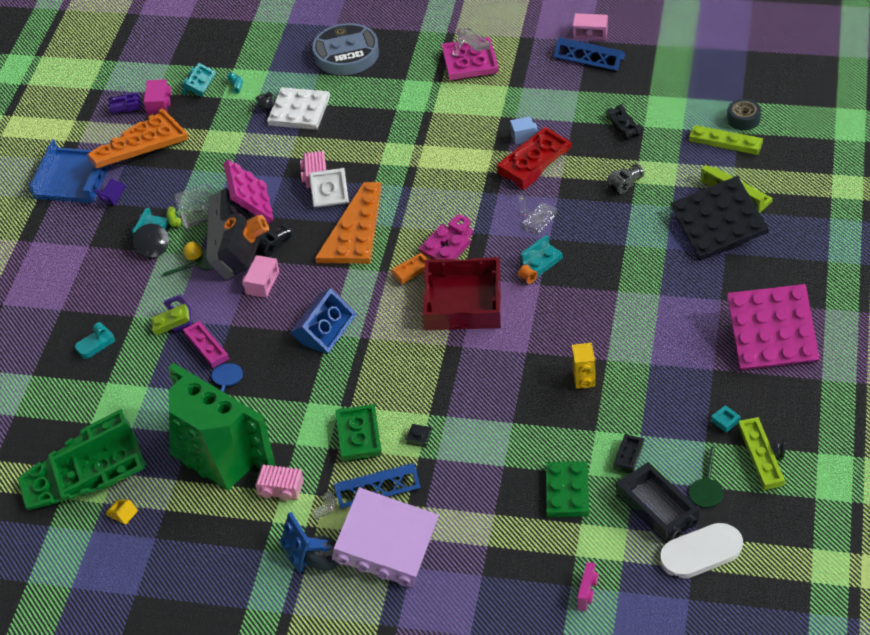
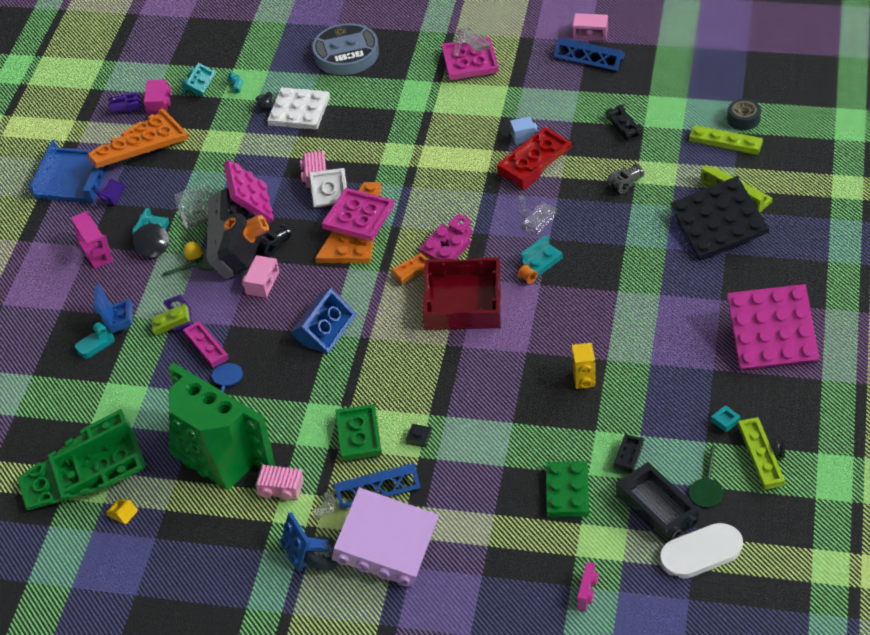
lime arm [166,207,181,228] -> none
none -> dark pink window [71,211,113,269]
none -> blue bracket [93,284,133,333]
none -> dark pink plate [322,188,395,242]

